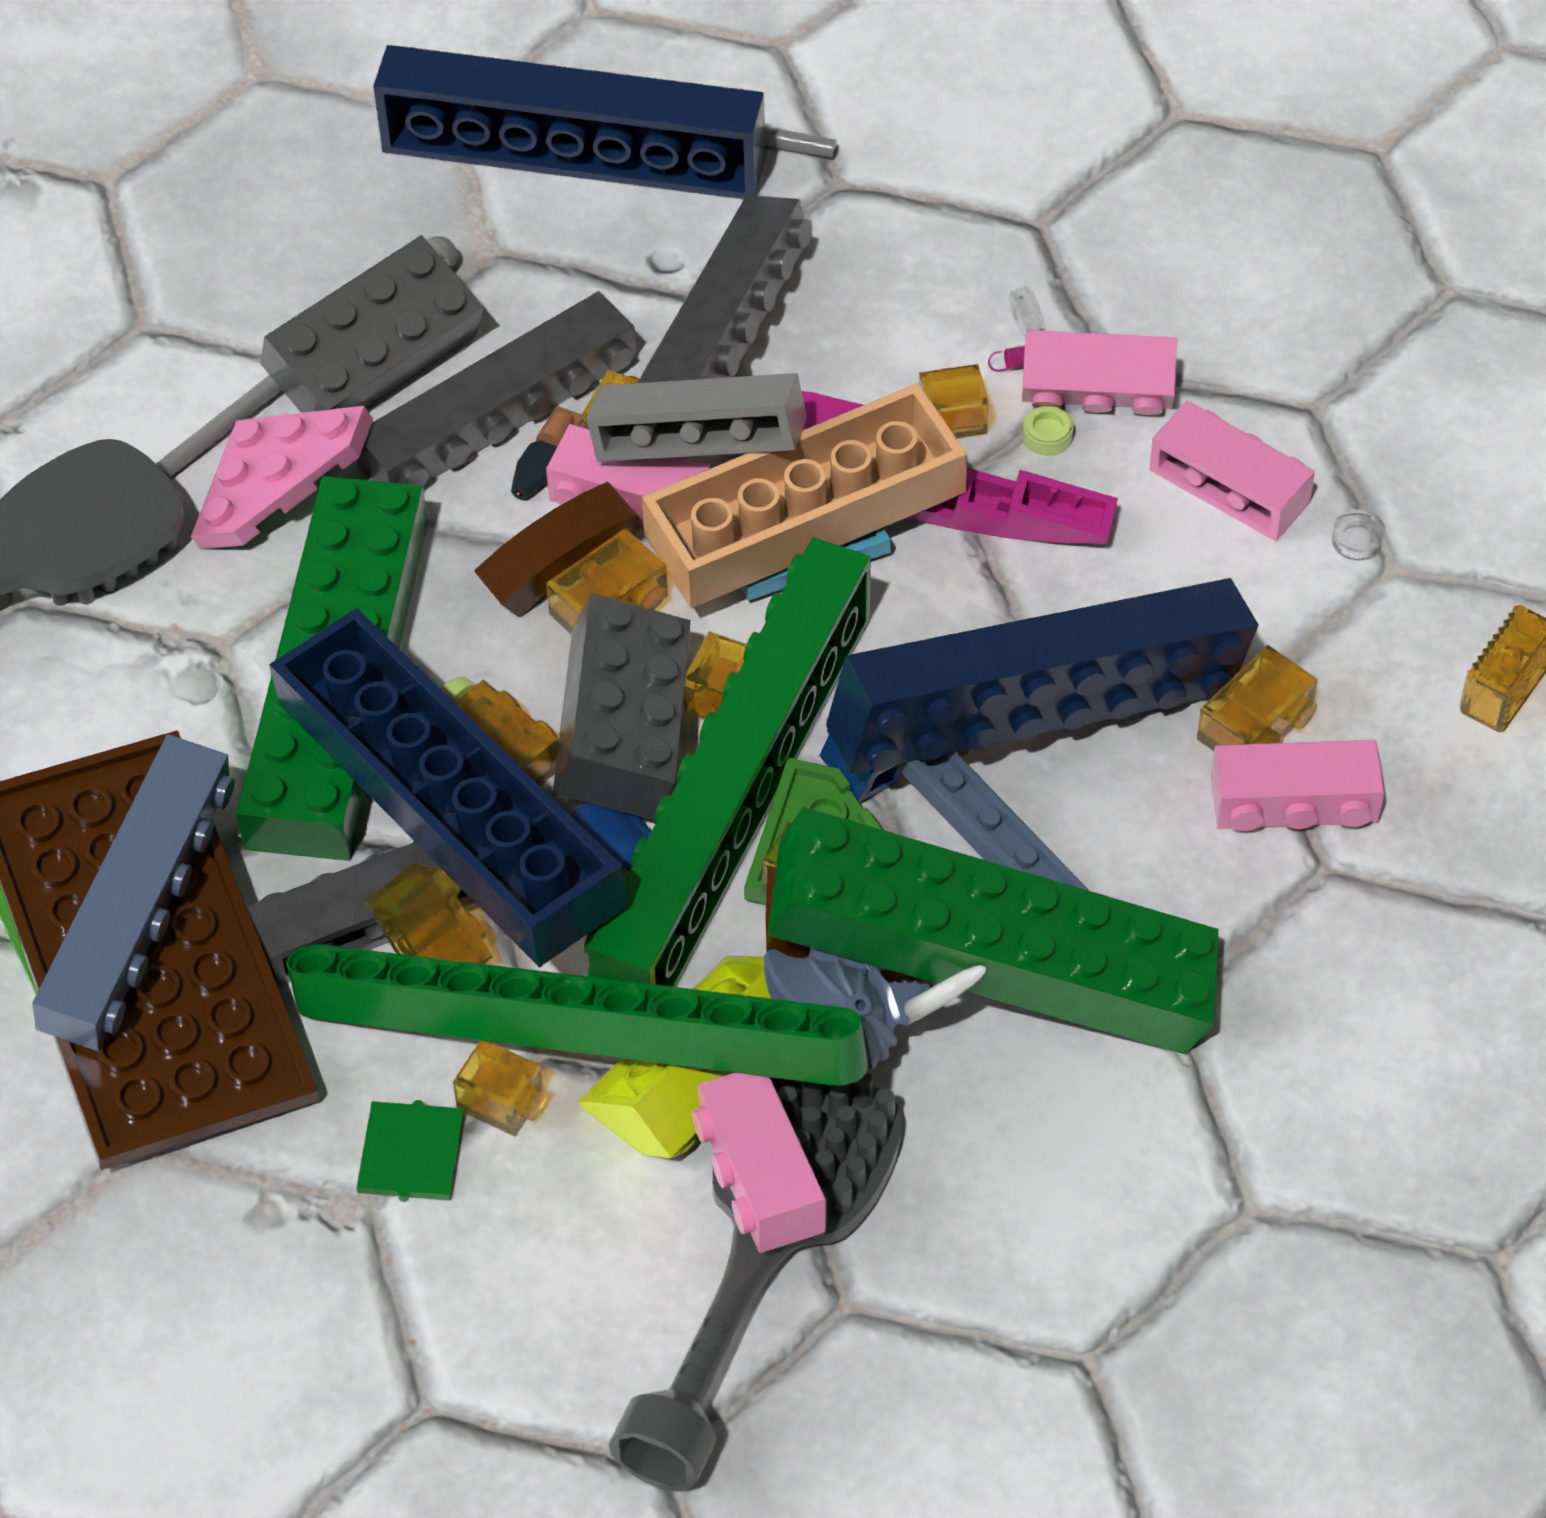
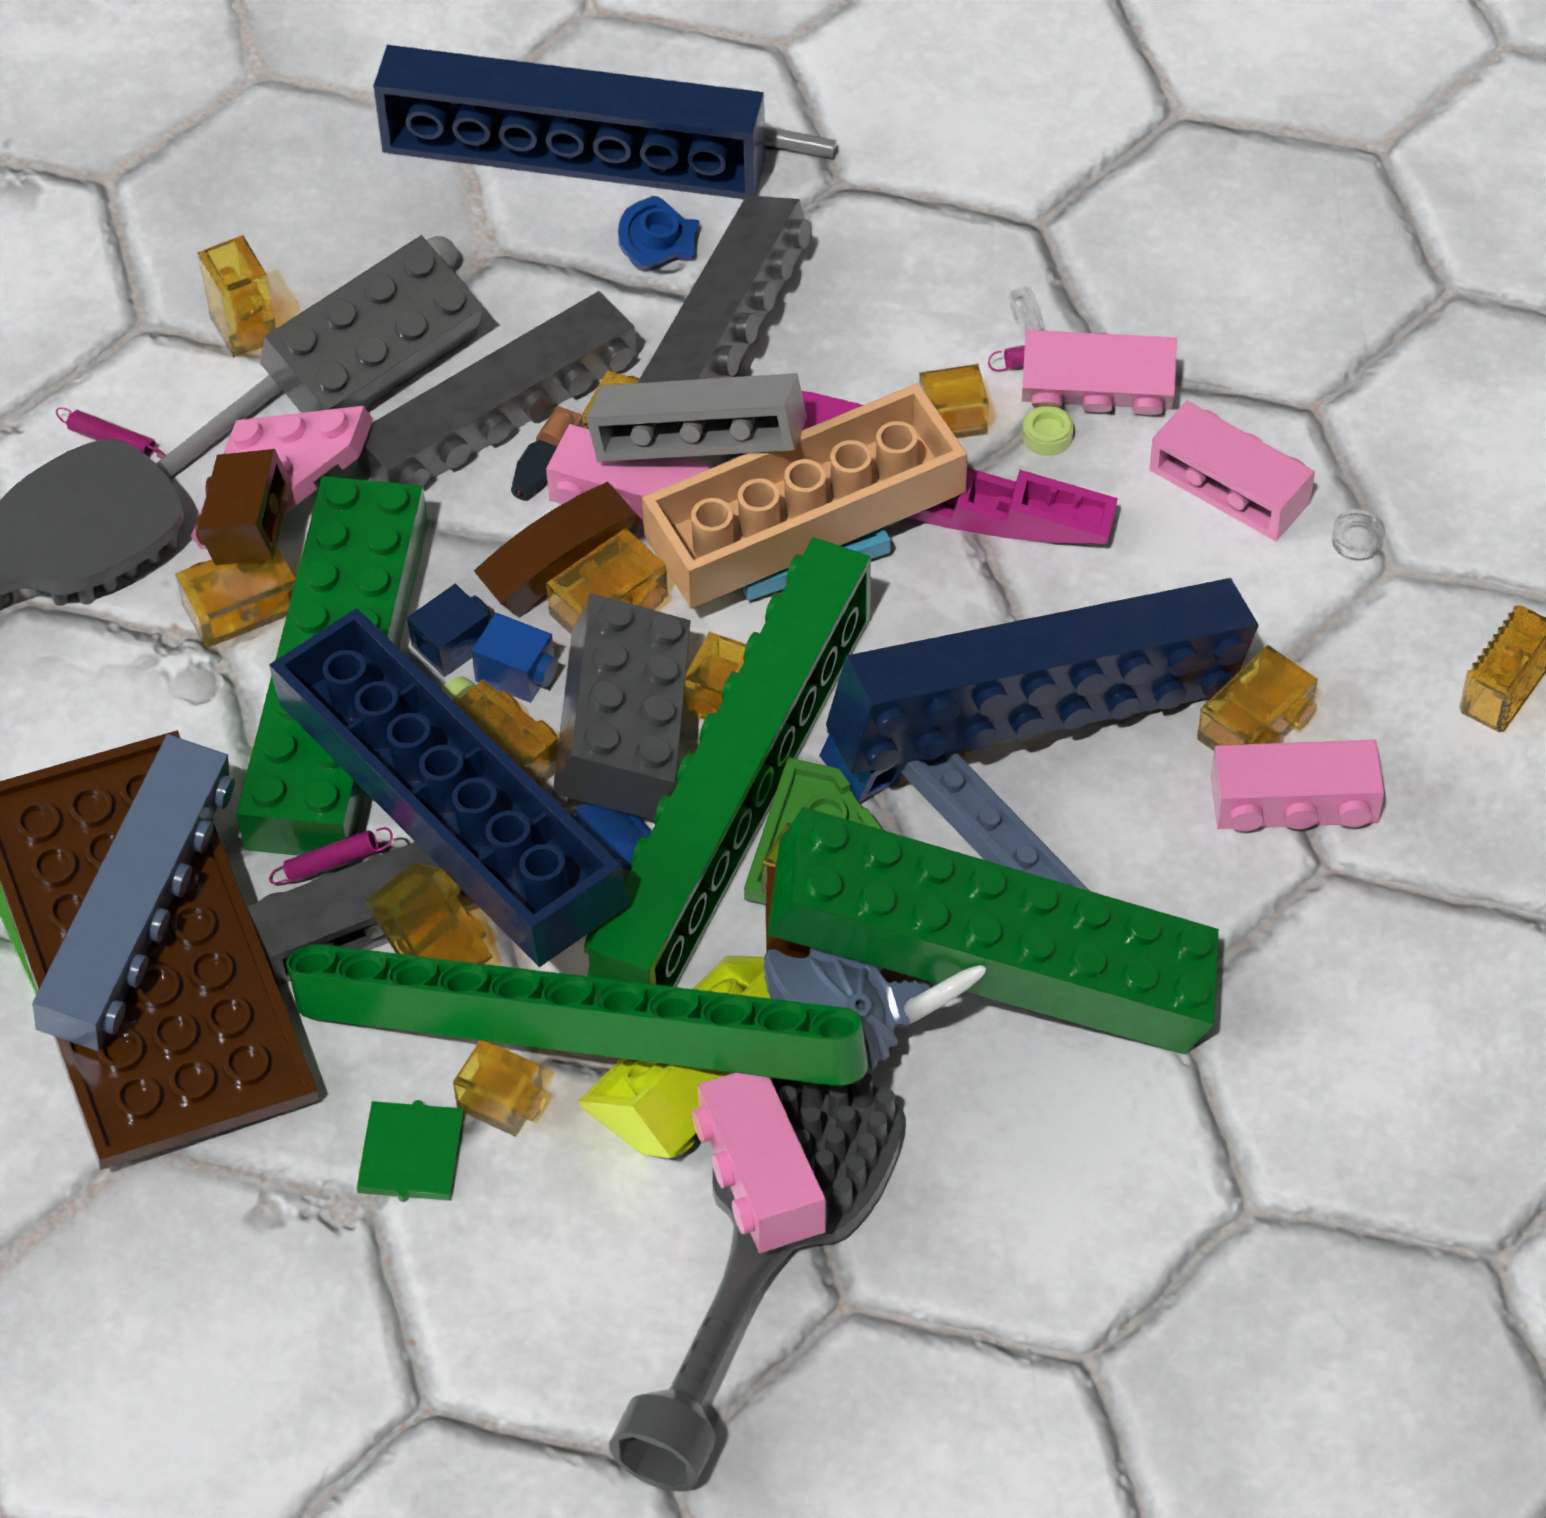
none -> dark pink piece [56,407,166,458]
none -> clear yellow brick [175,547,295,649]
none -> reddish brown brick [195,449,292,565]
none -> clear yellow brick [197,235,276,358]
none -> dark pink piece [269,827,393,884]
none -> dark blue brick [407,583,492,678]
none -> blue brick [471,612,558,703]
none -> blue animal [618,196,700,269]

